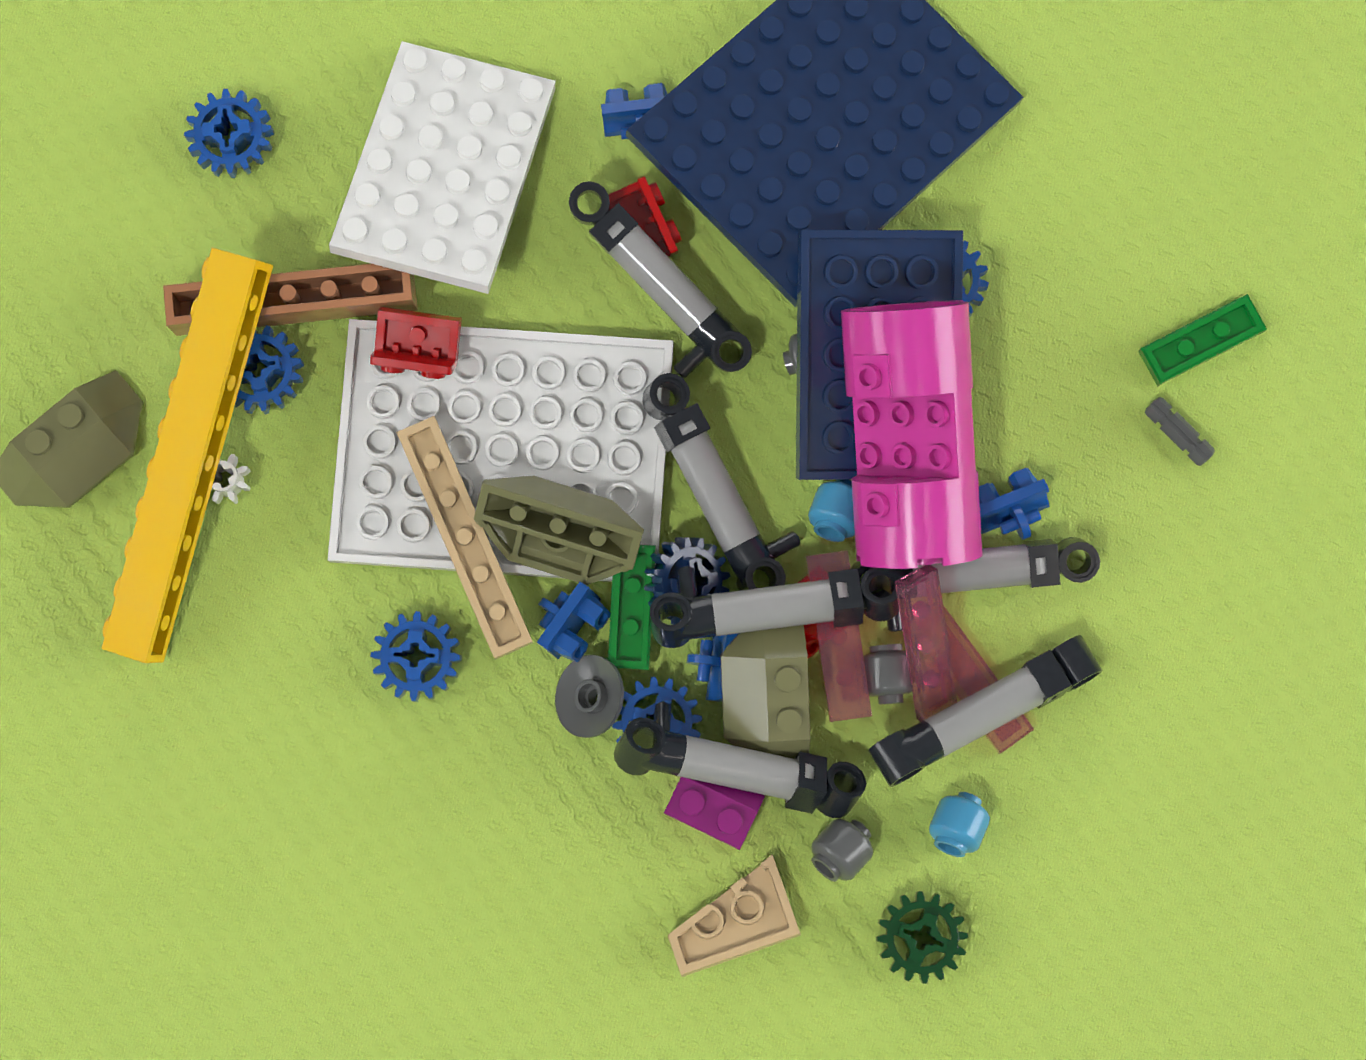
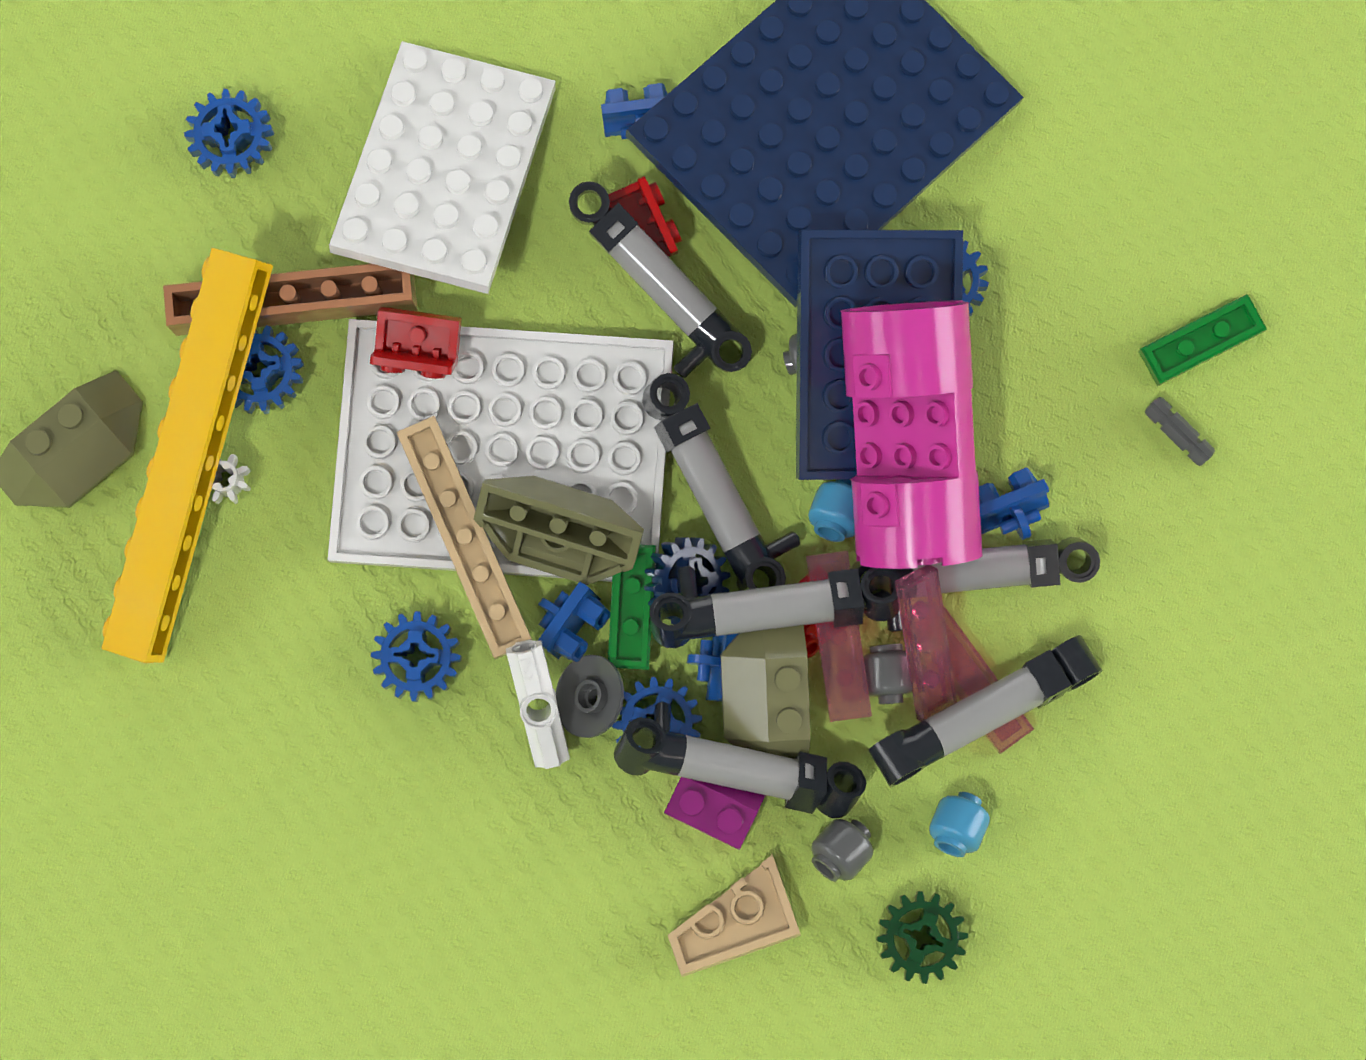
none -> white piece [506,639,570,769]

